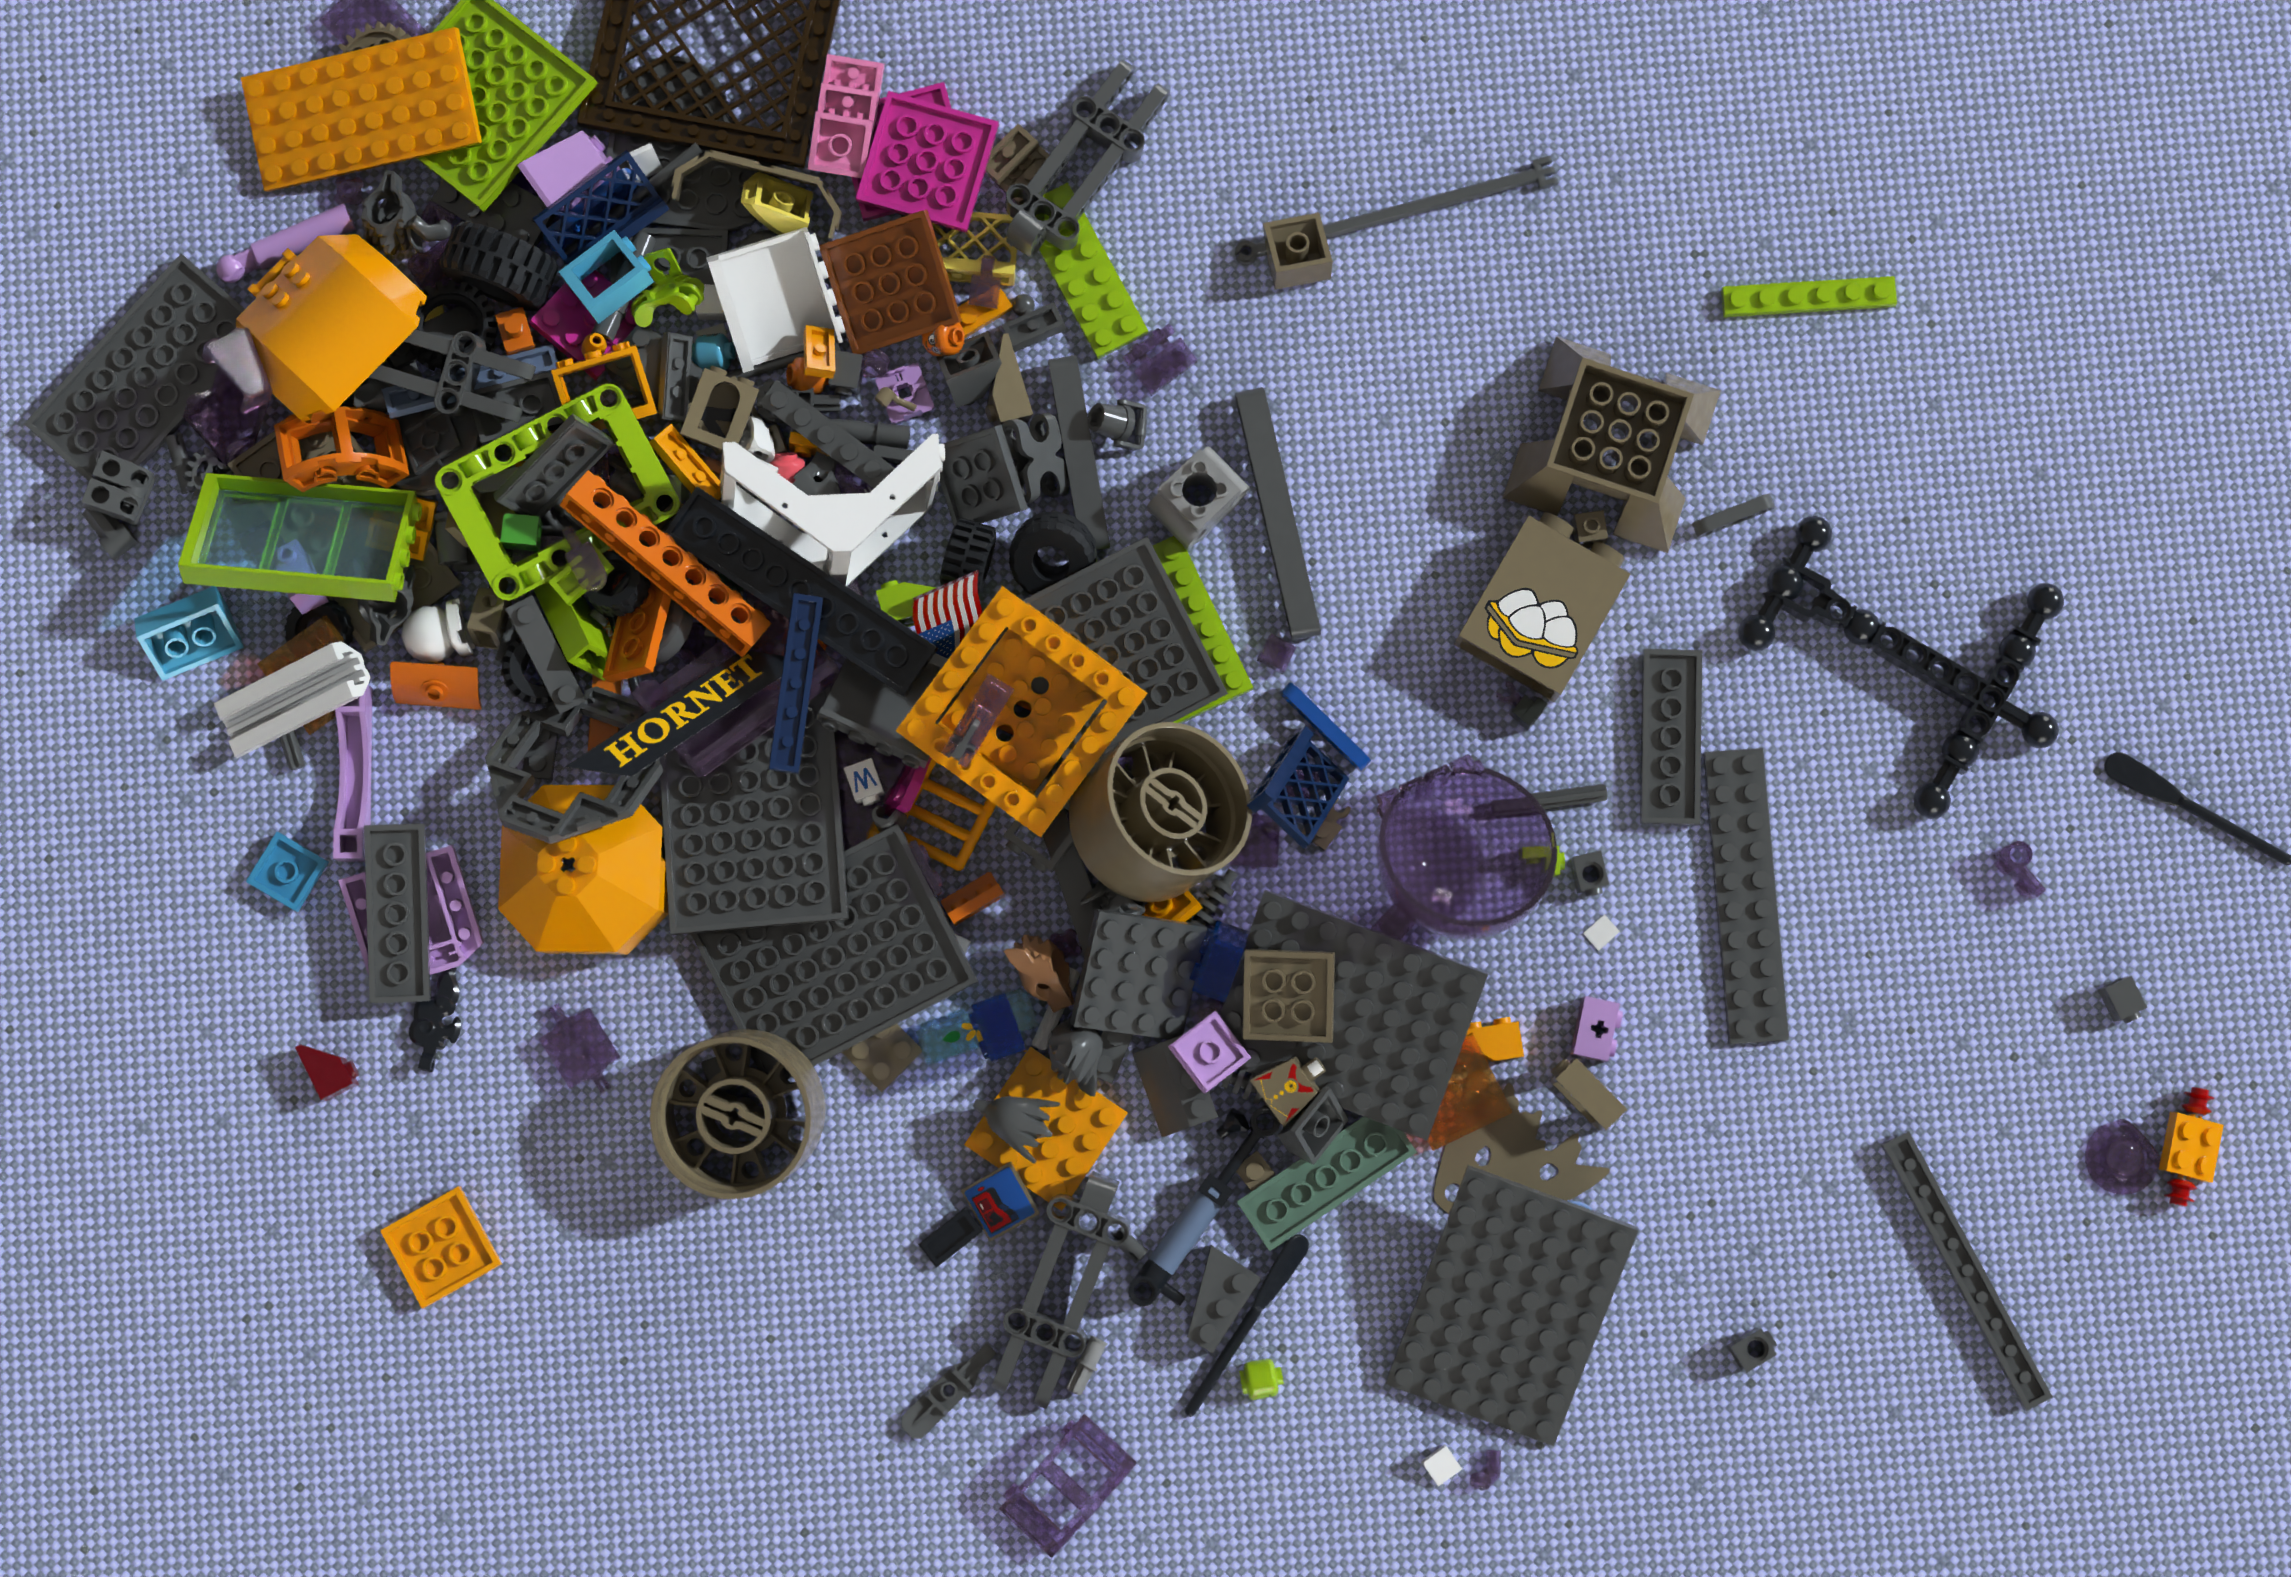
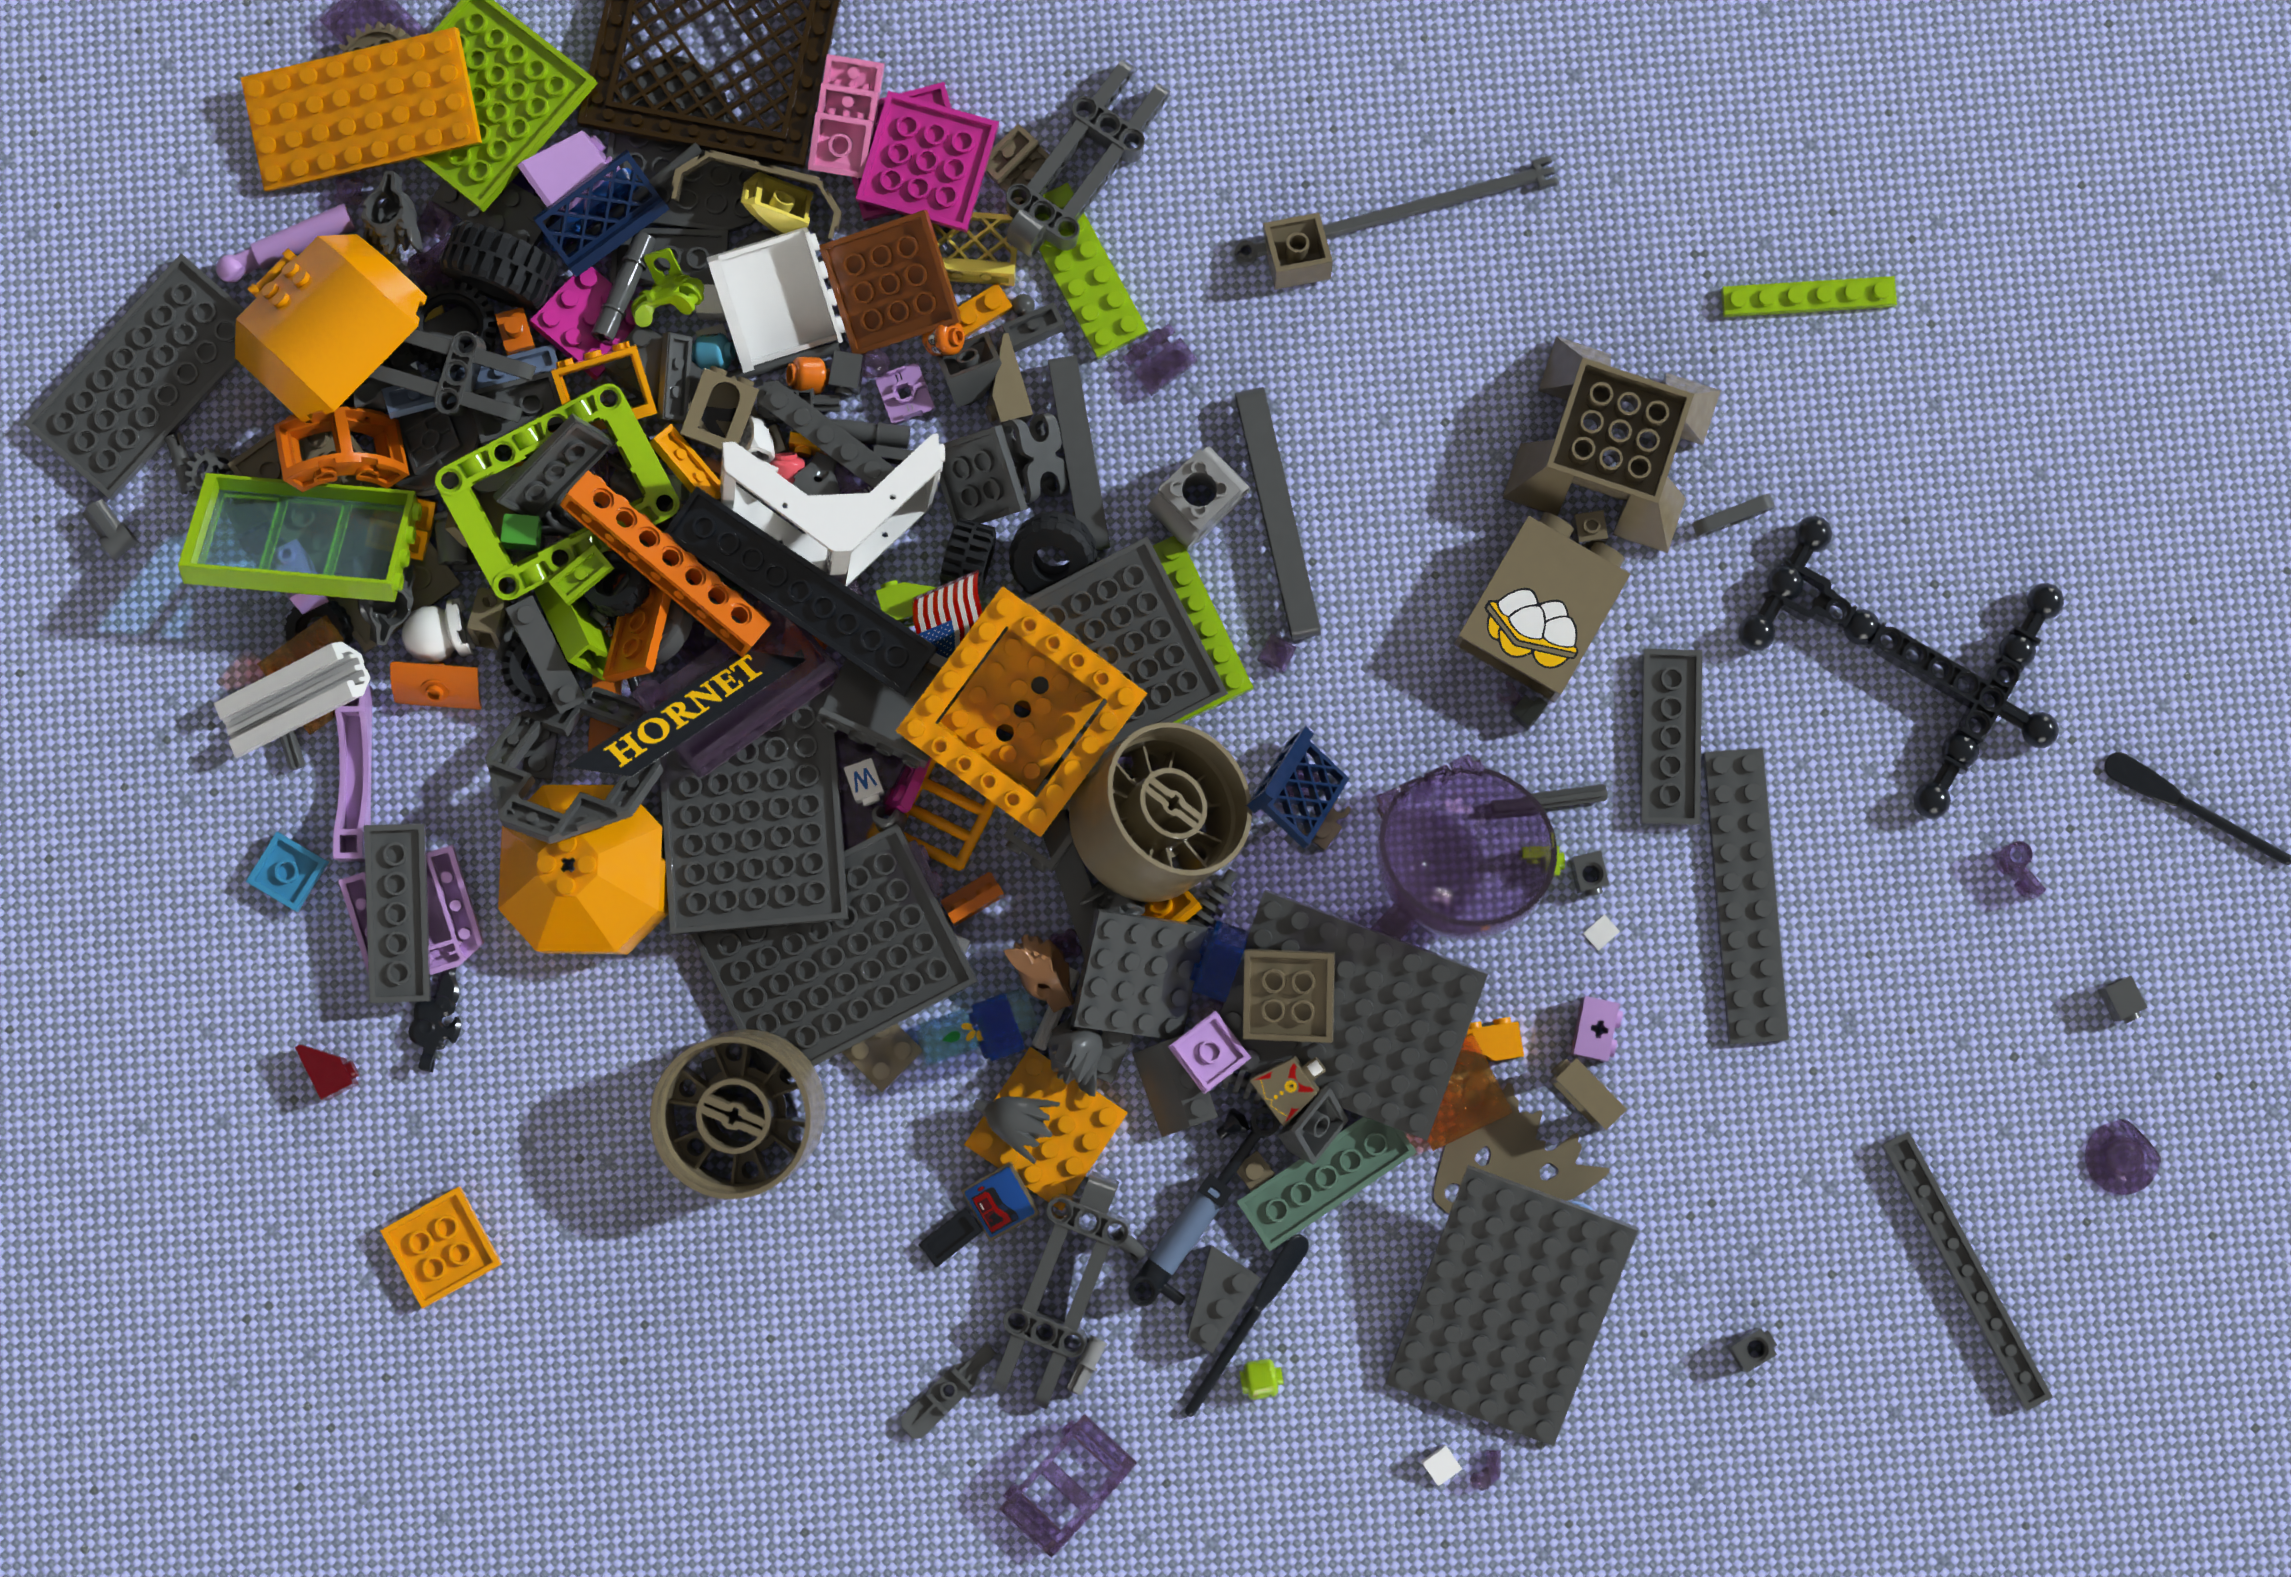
dark grey hips [81,451,157,526] -> none
medium azure slope [134,586,244,681] -> none
clear purple windscreen [183,328,273,466] -> none
dark grey arm [407,215,452,242] -> none
clear purple plate [539,1003,621,1094] -> none
medium azure window [559,230,654,324] -> none
piece [562,526,607,592] -> none
light orange hose [581,333,607,354] -> none
white slope [629,143,663,181] -> none
dark blue plate [768,593,823,774] -> none
light orange plate [803,325,835,379] -> none
dark tan hand [875,387,917,411] -> none
plate [941,673,1014,768] -> none
plate [969,255,1001,308] -> none
dark grey piece [1088,399,1147,451] -> none
clear purple piece [1229,812,1280,869] -> none
blue beam [1280,682,1371,772] -> none
light orange plate [2159,1087,2224,1207] -> none

